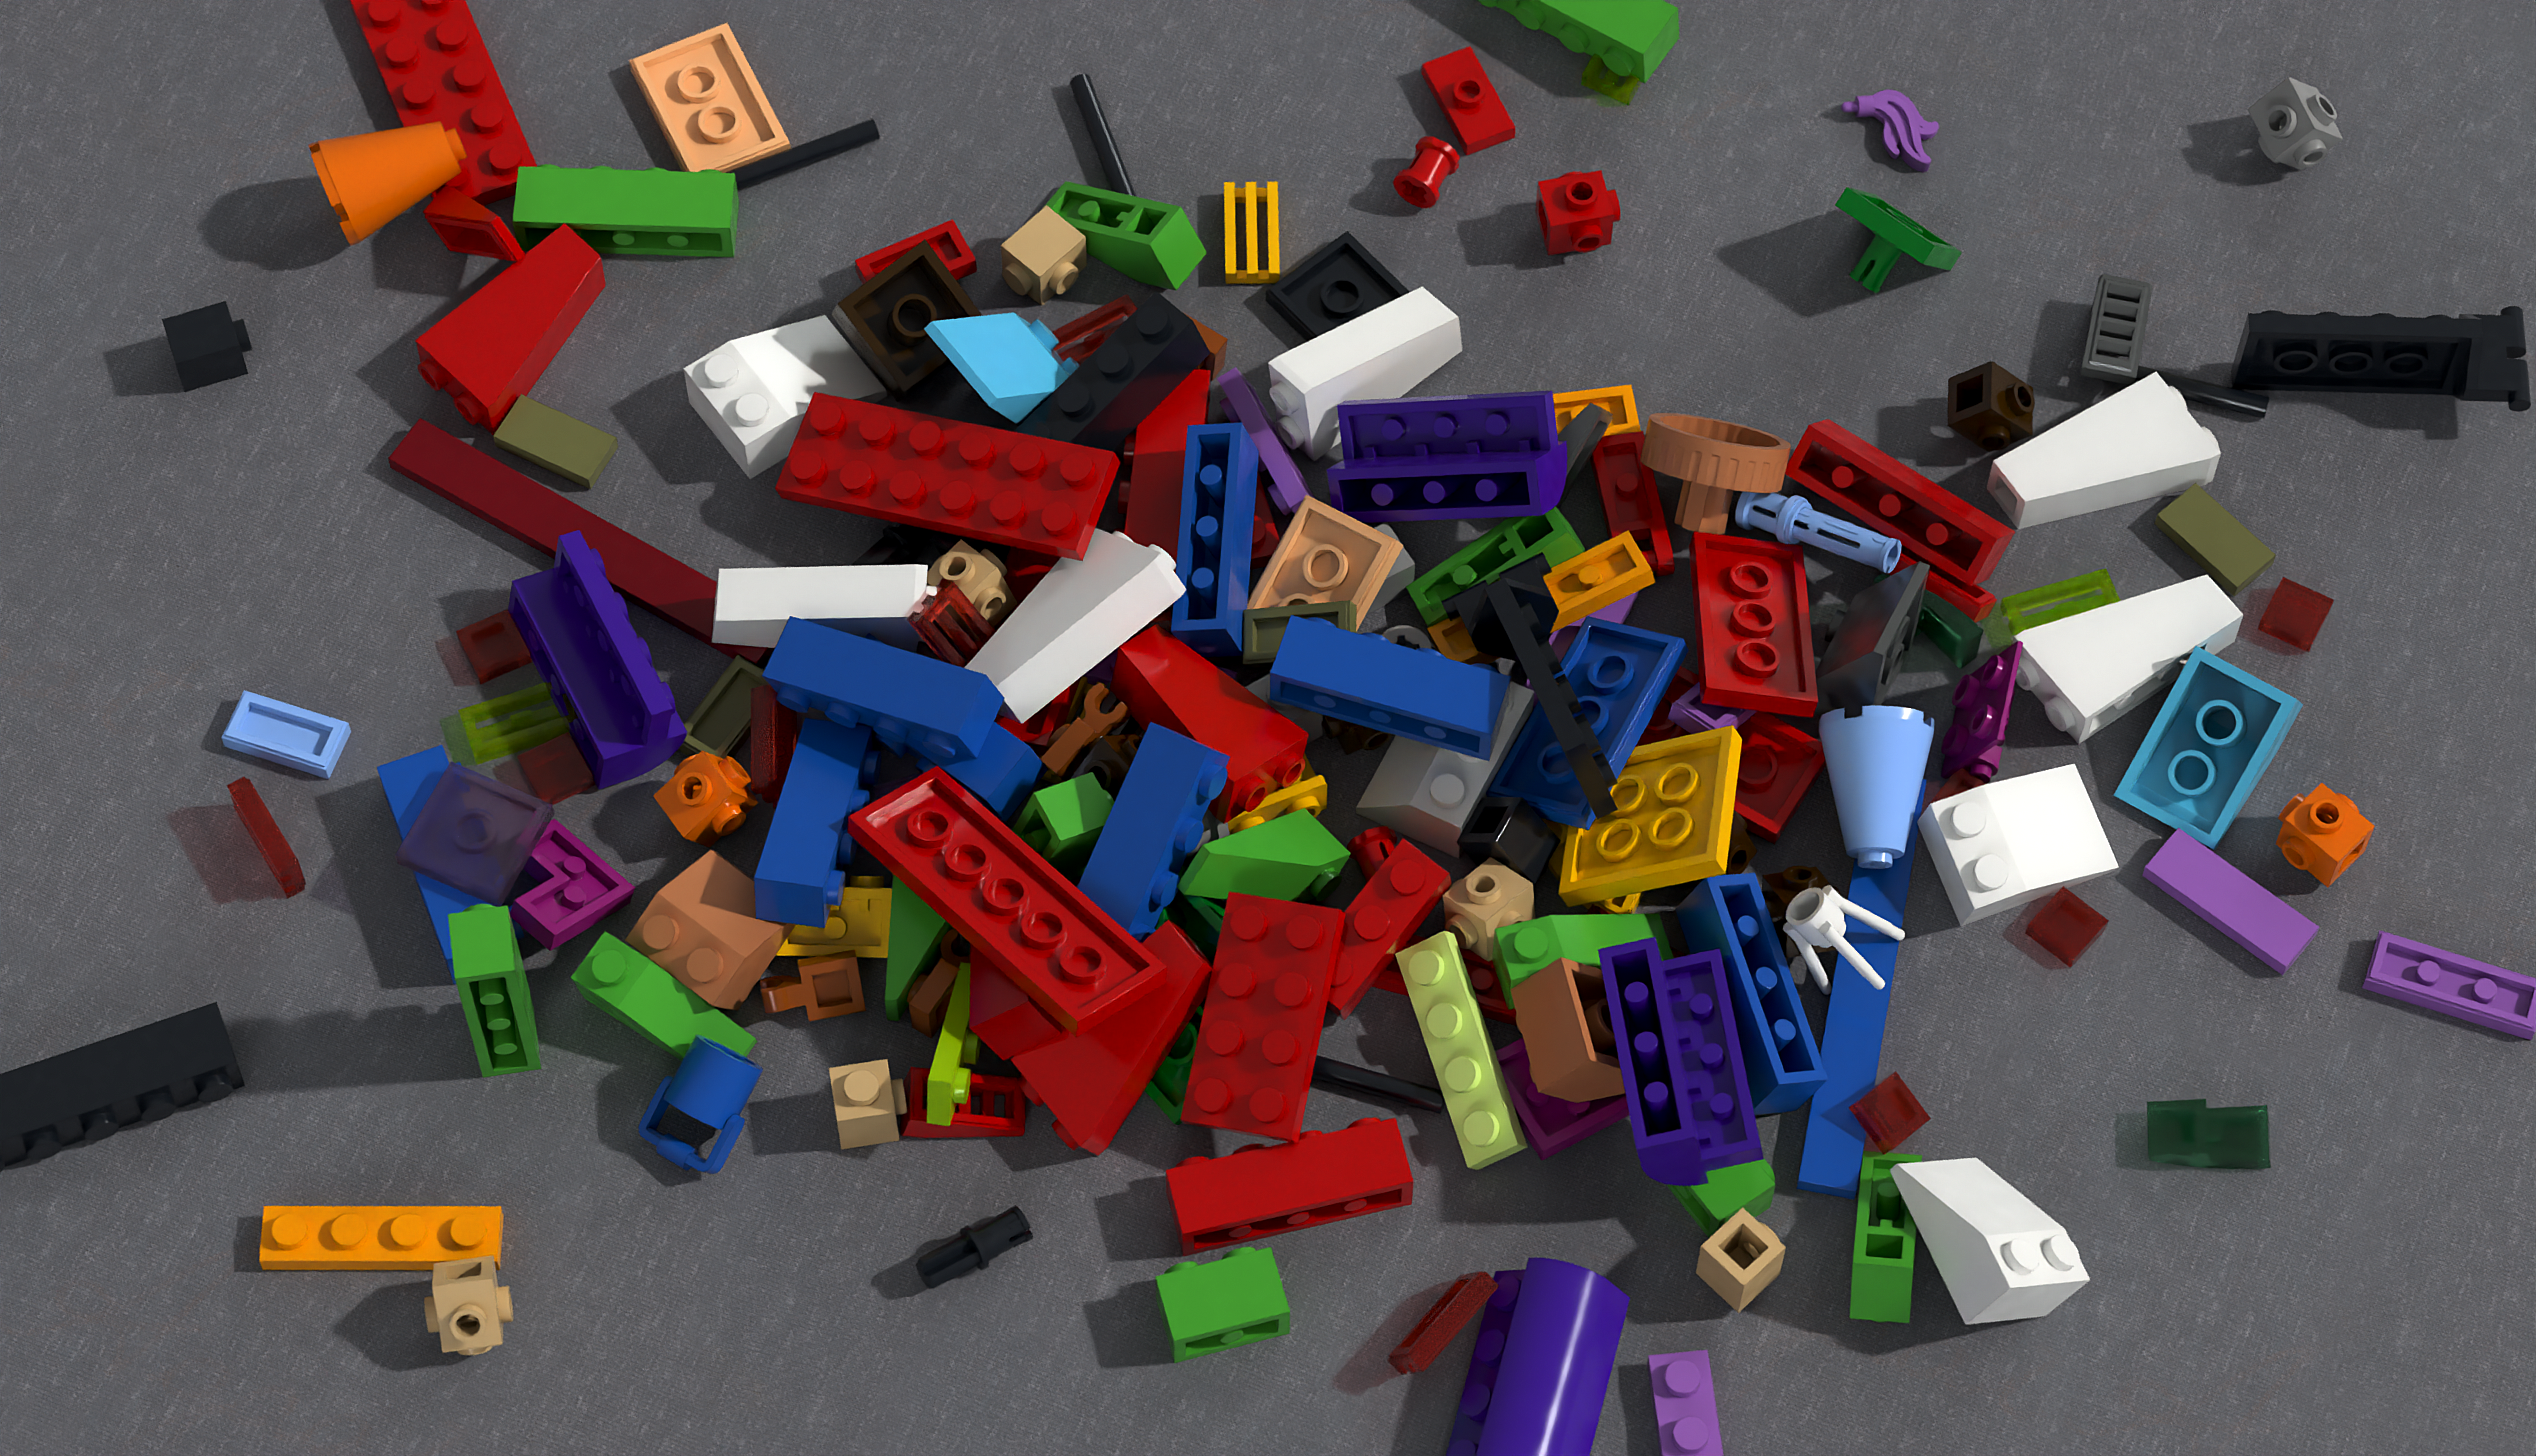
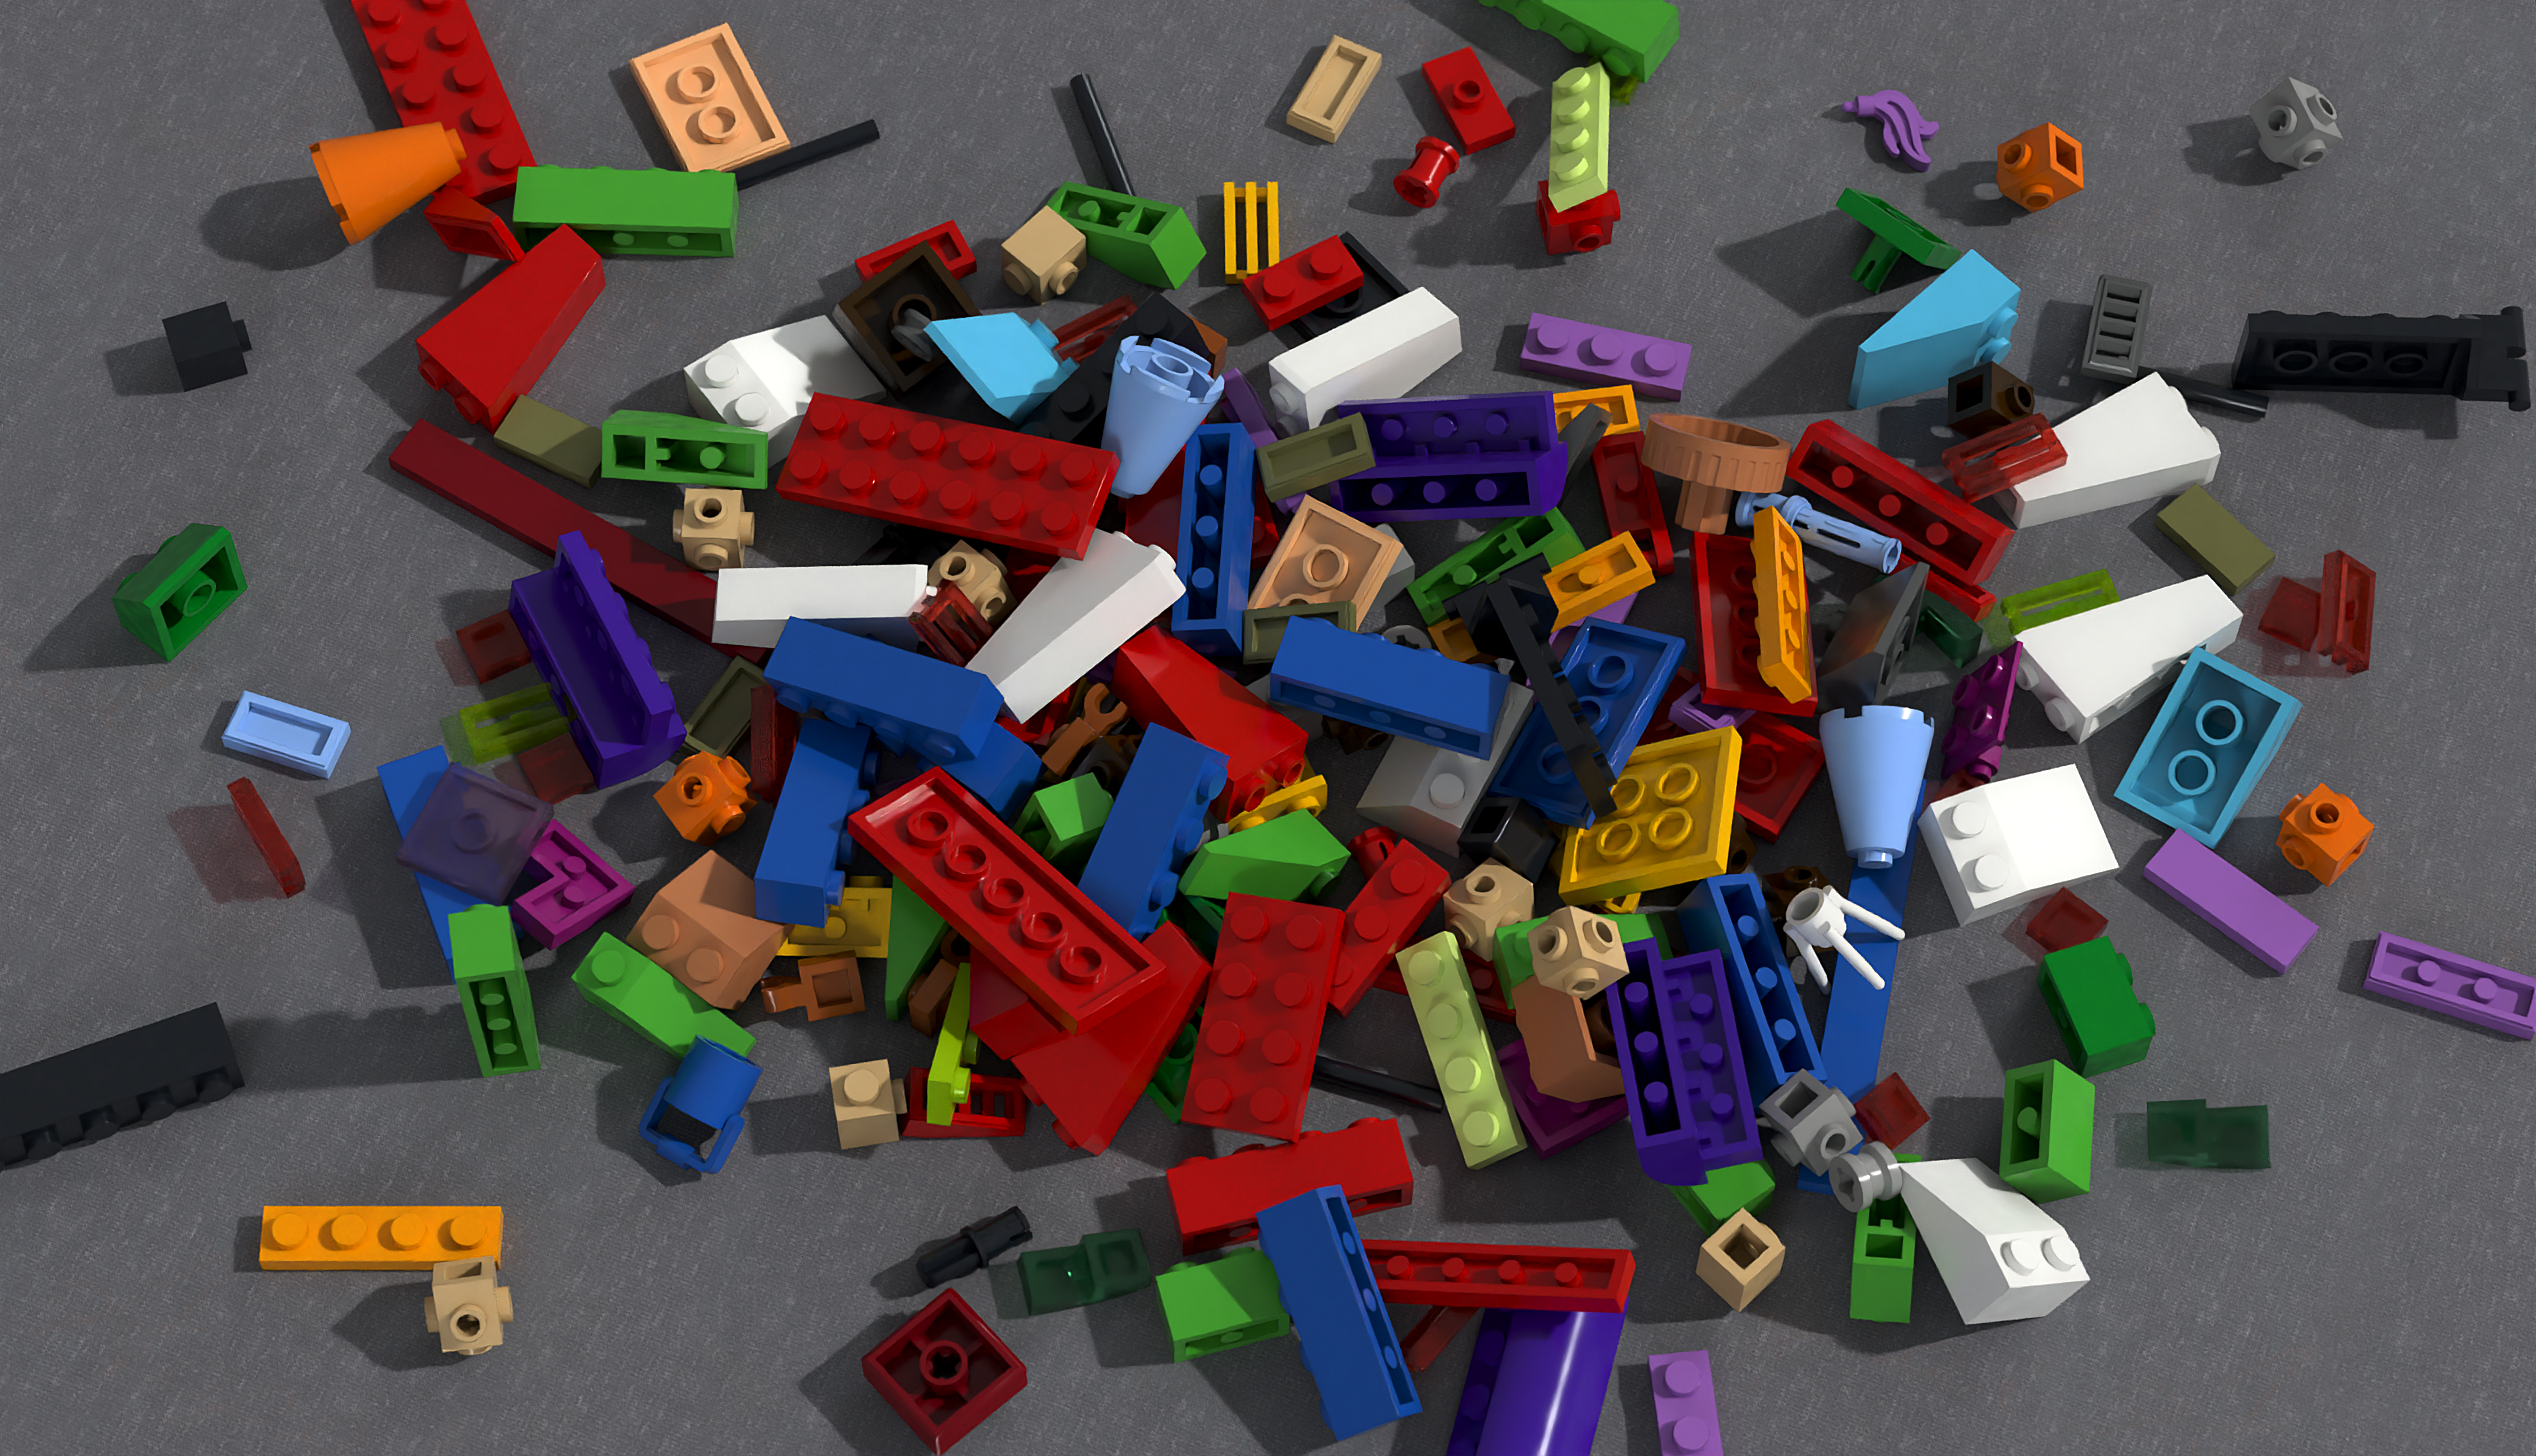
none -> green slope [111,523,248,663]
none -> bright green slope [601,410,768,489]
none -> tan brick [673,485,755,571]
none -> dark red brick [861,1288,1028,1456]
none -> dark grey bush [891,308,937,362]
none -> clear green slope [1016,1228,1153,1316]
none -> light blue cone [1101,336,1224,498]
none -> red plate [1242,234,1364,332]
none -> olive tile [1255,412,1376,503]
none -> blue brick [1255,1184,1423,1442]
none -> tan tile [1287,35,1382,144]
none -> red plate [1361,1239,1636,1314]
none -> medium lavender plate [1520,312,1692,402]
none -> tan brick [1527,905,1629,1000]
none -> yellowish green plate [1548,62,1610,213]
none -> light orange plate [1750,505,1811,704]
none -> light grey brick [1759,1068,1863,1177]
none -> light grey wheel [1828,1141,1902,1213]
none -> medium azure slope [1848,249,2021,410]
none -> clear red tile [1941,411,2068,504]
none -> orange brick [1996,122,2084,213]
none -> bright green brick [1999,1059,2095,1204]
none -> green brick [2036,935,2156,1079]
none -> clear red tile [2317,549,2376,675]

